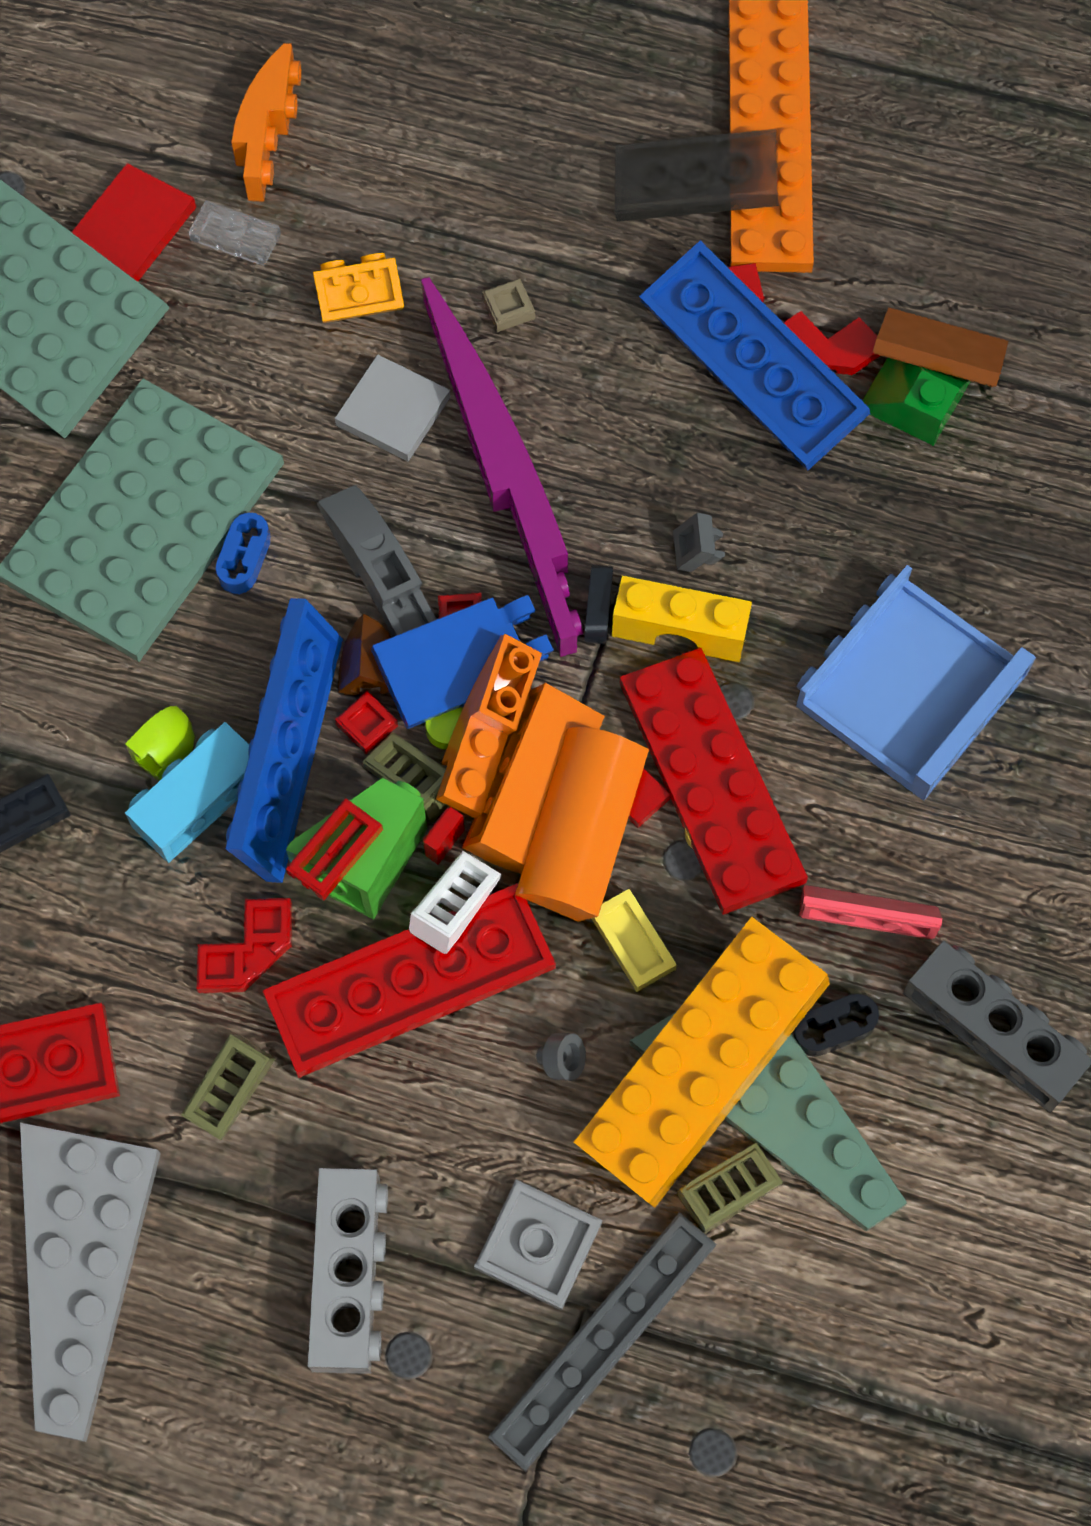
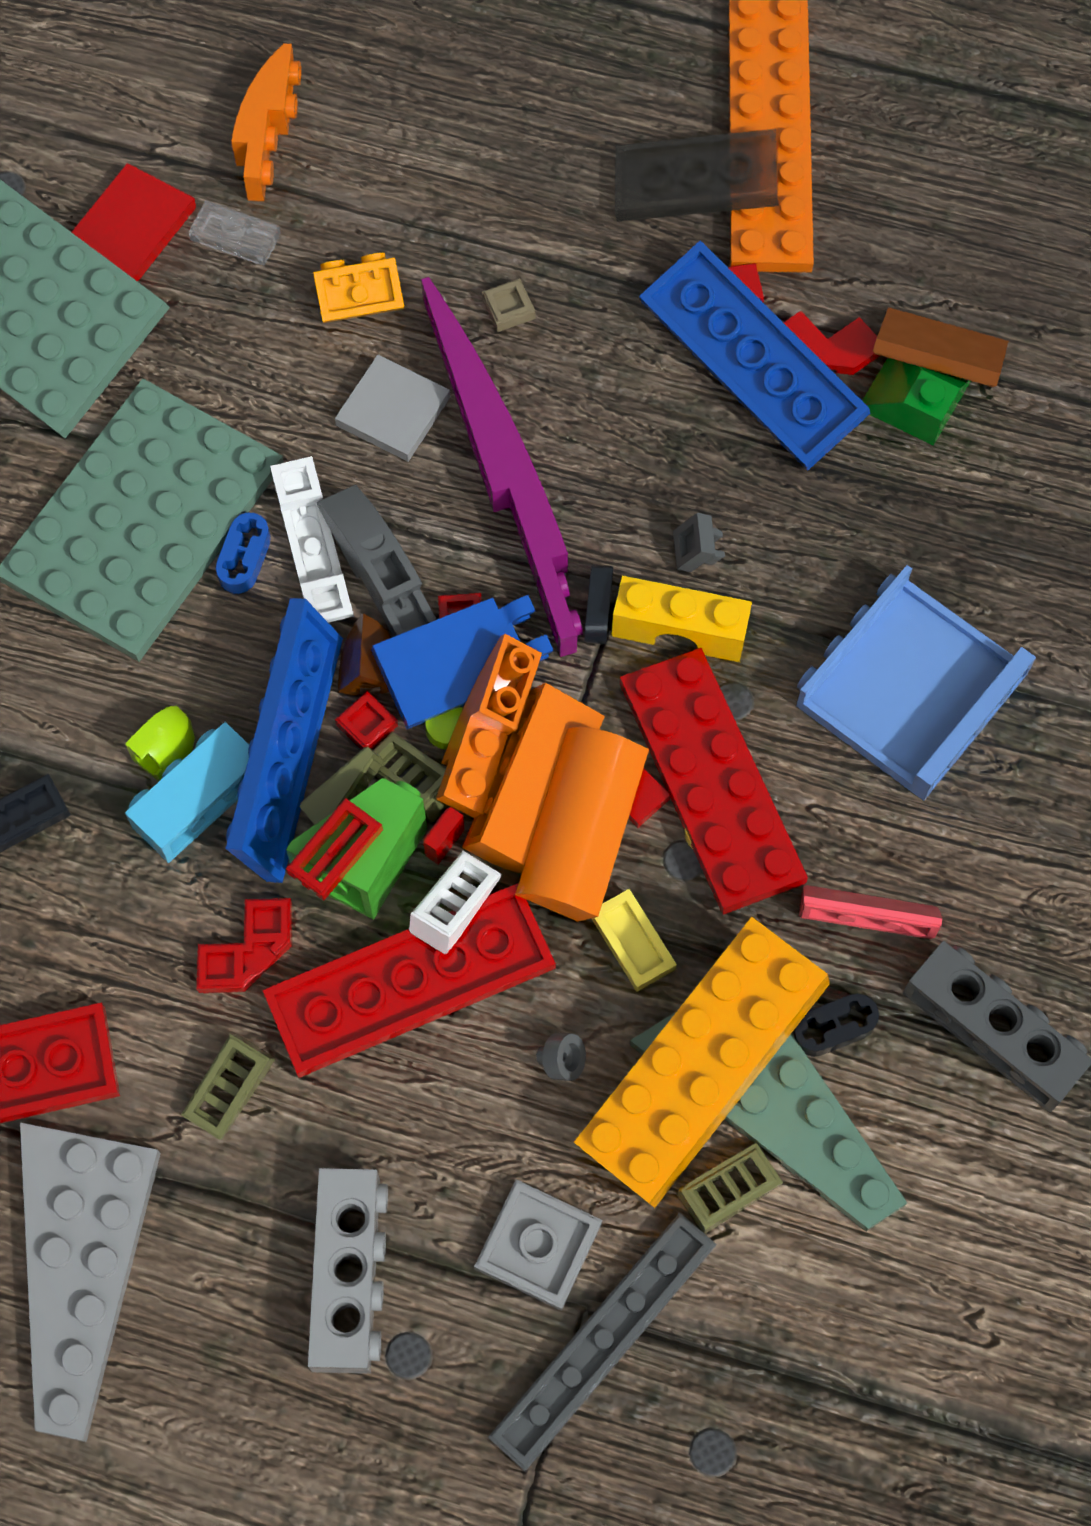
none -> white slope [270,456,354,623]
none -> olive slope [300,747,385,825]

